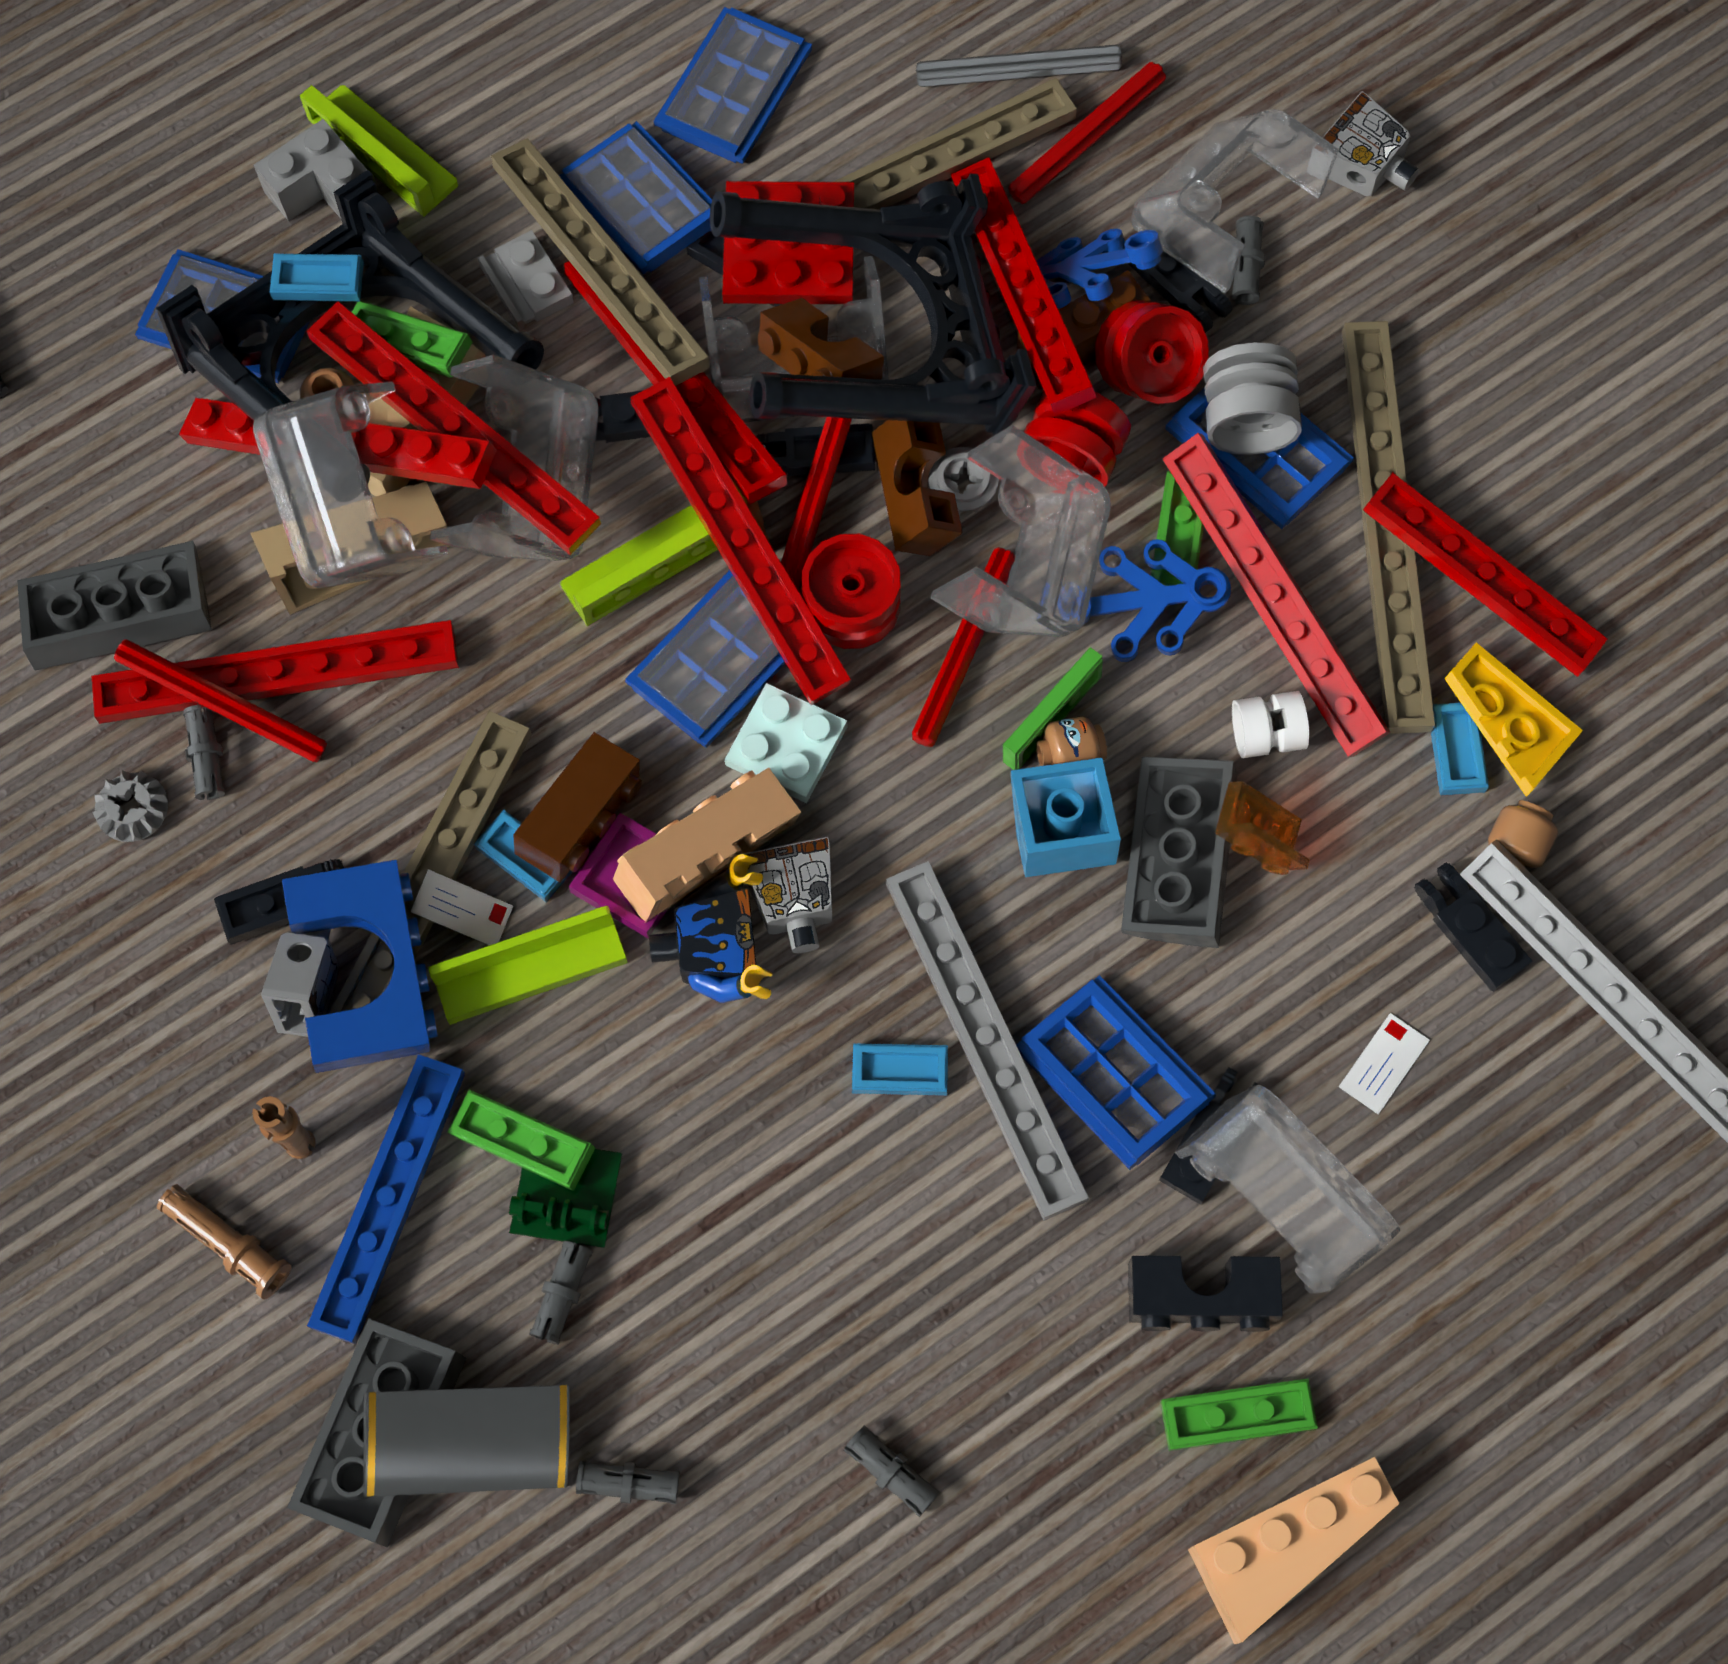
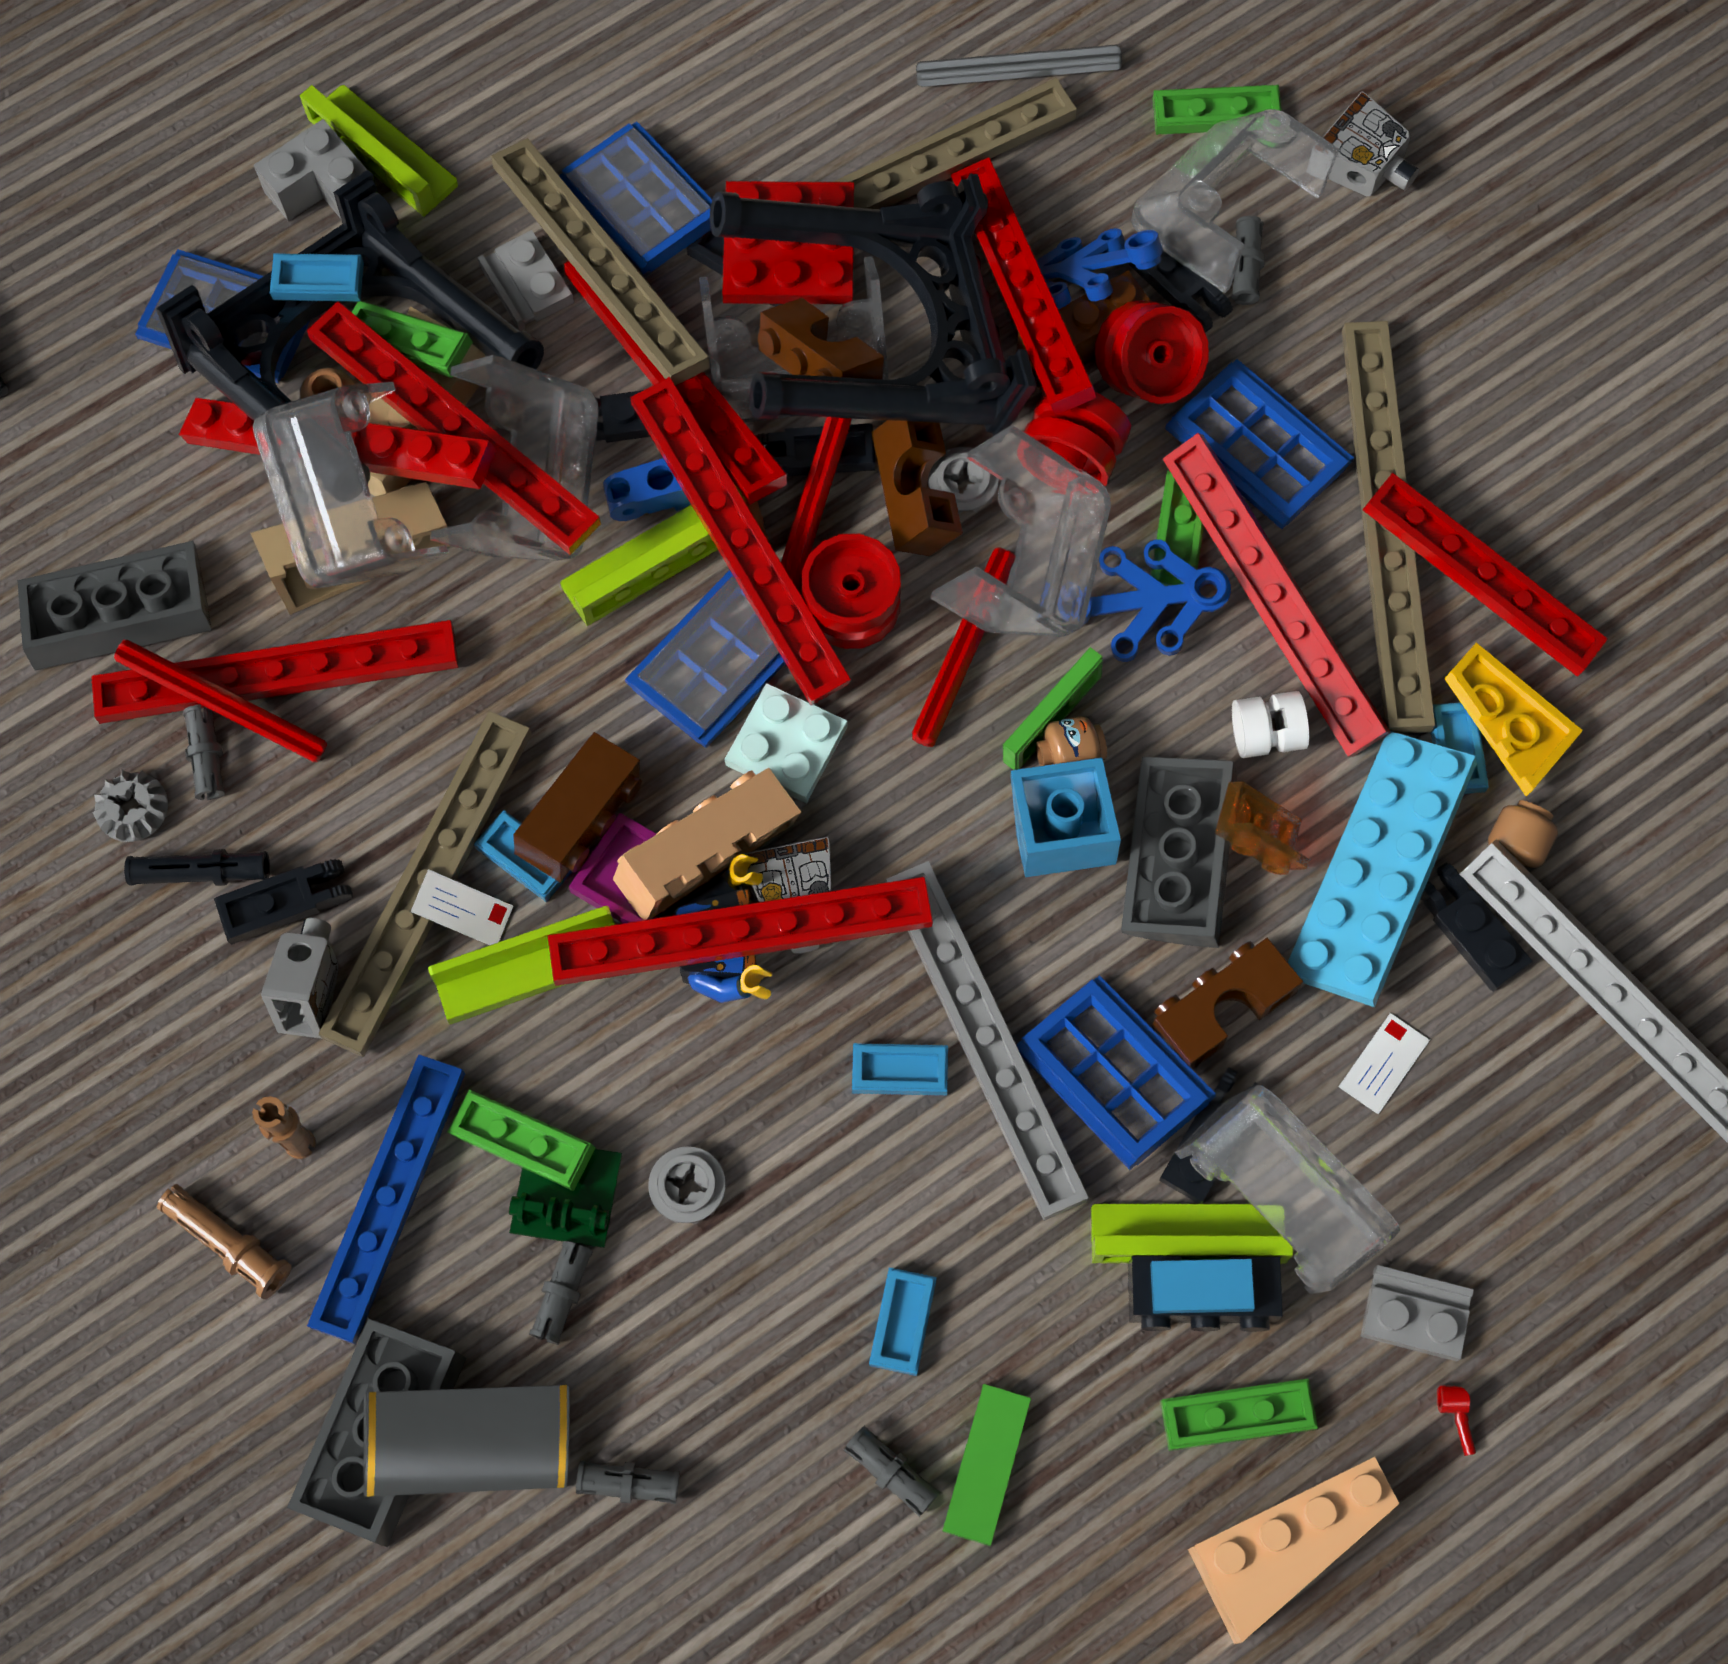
blue arch [282,860,438,1073] -> none
clear piece [654,7,812,164] -> none
red axle [1008,62,1166,204] -> none
light grey wheel [1203,342,1302,455] -> none
none -> black pin [124,849,270,886]
none -> red plate [548,877,933,986]
none -> blue leg [603,458,691,521]
none -> light grey gear [648,1147,725,1224]
none -> dark azure tile [869,1267,937,1376]
none -> bright green tile [942,1384,1031,1546]
none -> lime panel [1091,1204,1293,1264]
none -> dark azure tile [1150,1259,1255,1314]
none -> bright green tile [1152,85,1283,135]
none -> reddish brown arch [1152,937,1303,1070]
none -> medium azure plate [1288,731,1477,1007]
none -> light grey plate [1360,1265,1474,1362]
none -> red hand [1437,1386,1476,1456]

